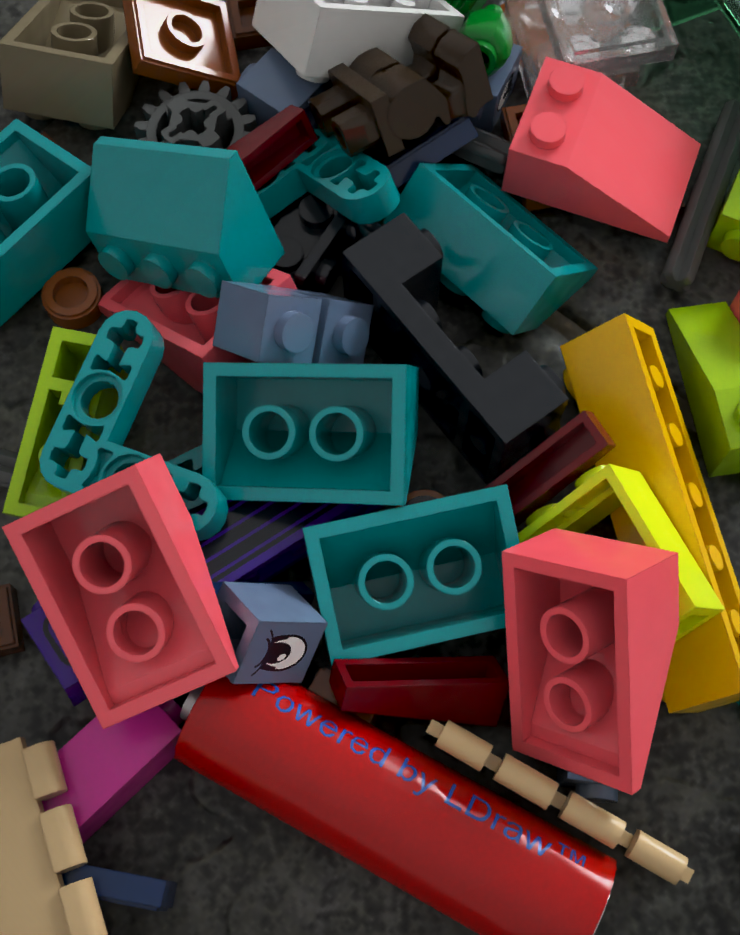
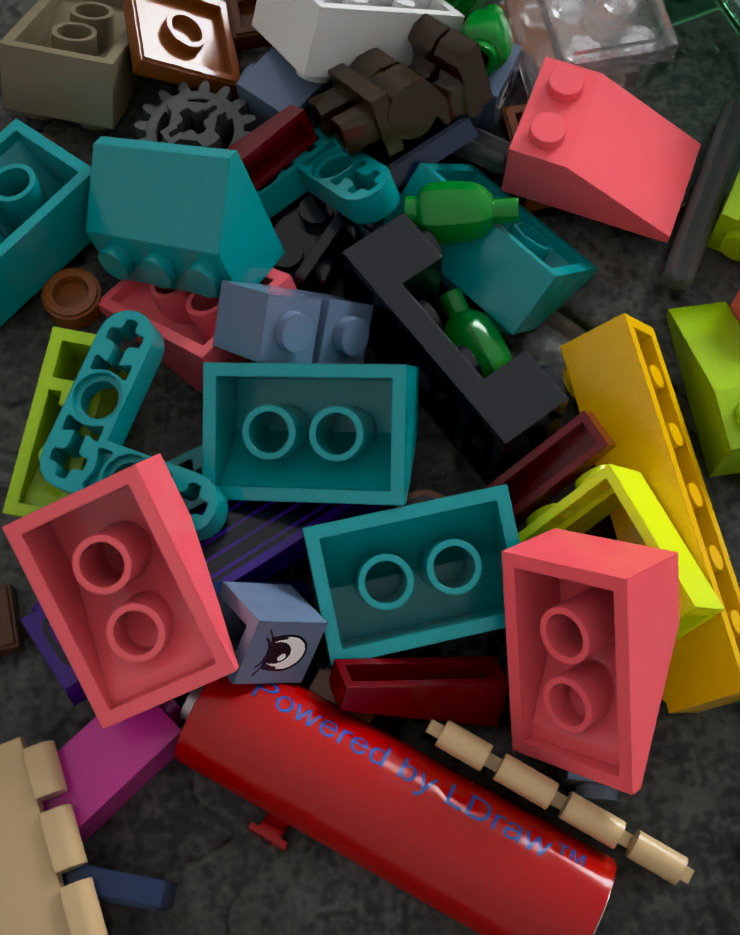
none -> red piece [248,813,289,853]
none -> green plant [404,181,519,245]
none -> green plant [438,288,512,378]

